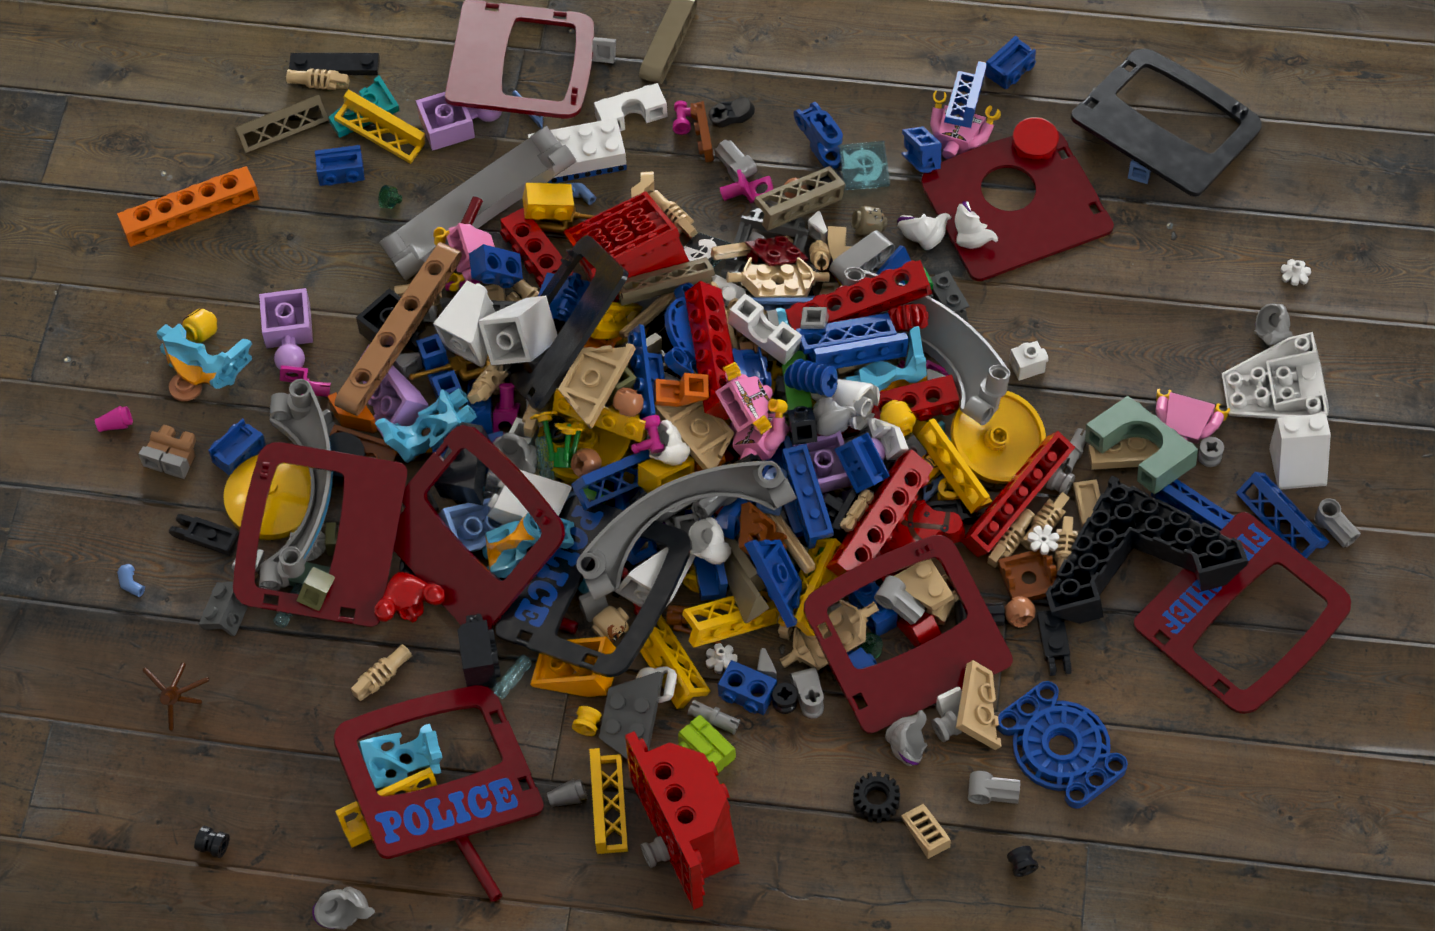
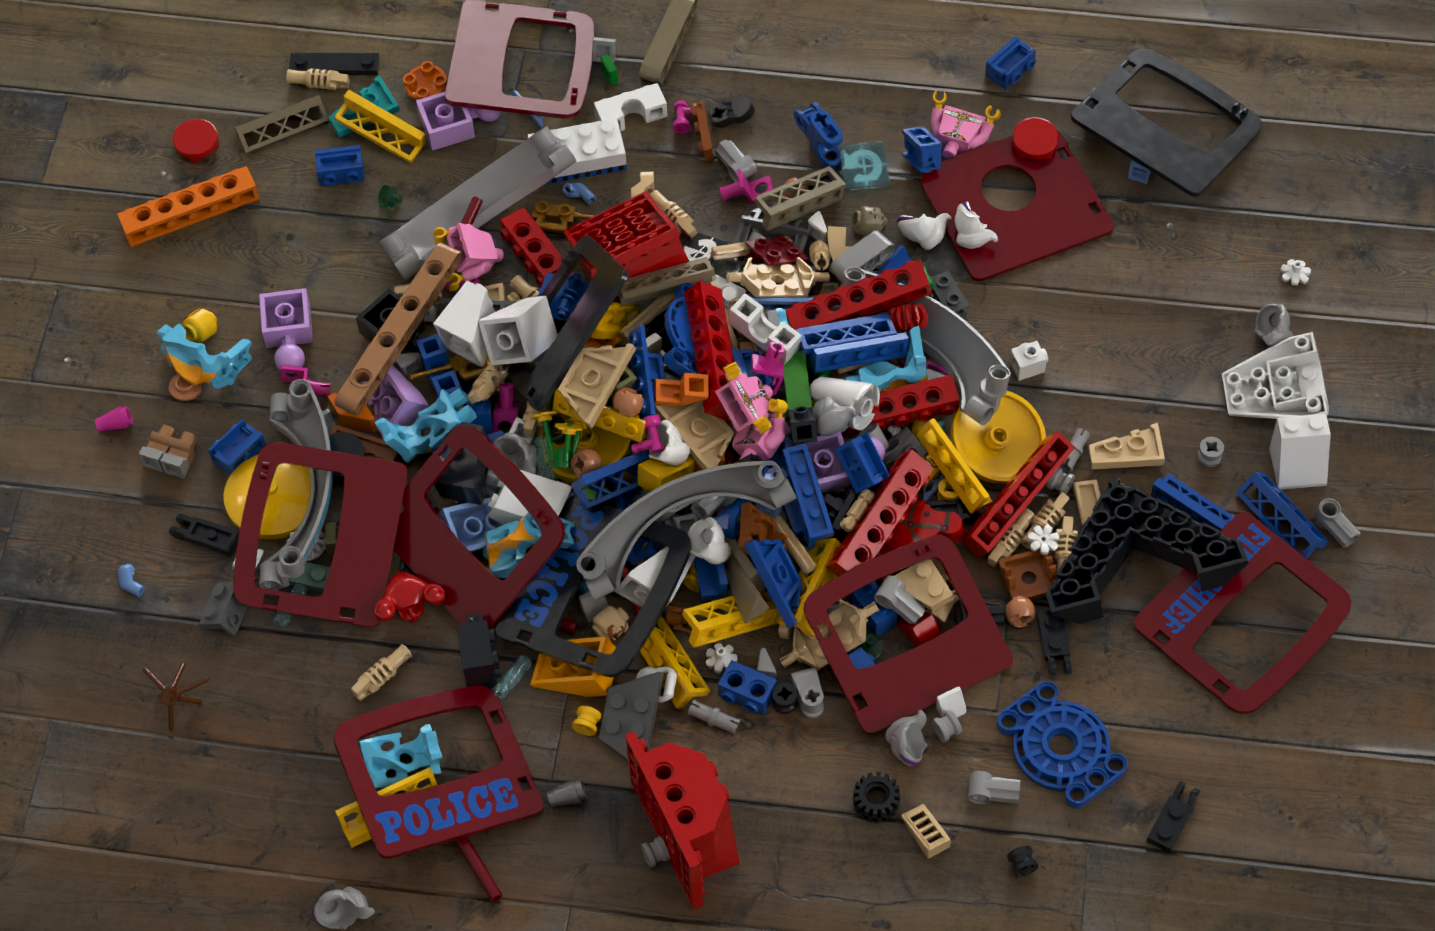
black wheel [194,826,230,858] -> none
olive panel [296,567,335,611] -> none
blue brick [469,244,523,288] -> none
yellow brick [522,183,574,220] -> none
yellow fence [589,748,628,854] -> none
lime brick [678,715,736,773] -> none
blue piece [784,359,838,397] -> none
light grey slope [800,307,829,329] -> none
white slope [867,418,909,460] -> none
yellow head [880,400,916,437] -> none
fence [944,61,987,128] -> none
tan wing [956,660,1002,750] -> none
sand green arch [1085,396,1198,495] -> none
bright pink torso [1155,389,1230,444] -> none
none -> red tile [172,119,219,163]
none -> orange dish [403,61,447,100]
none -> green tile [600,54,618,86]
none -> dark pink bracket [751,342,785,396]
none -> black hinge [1146,781,1200,853]

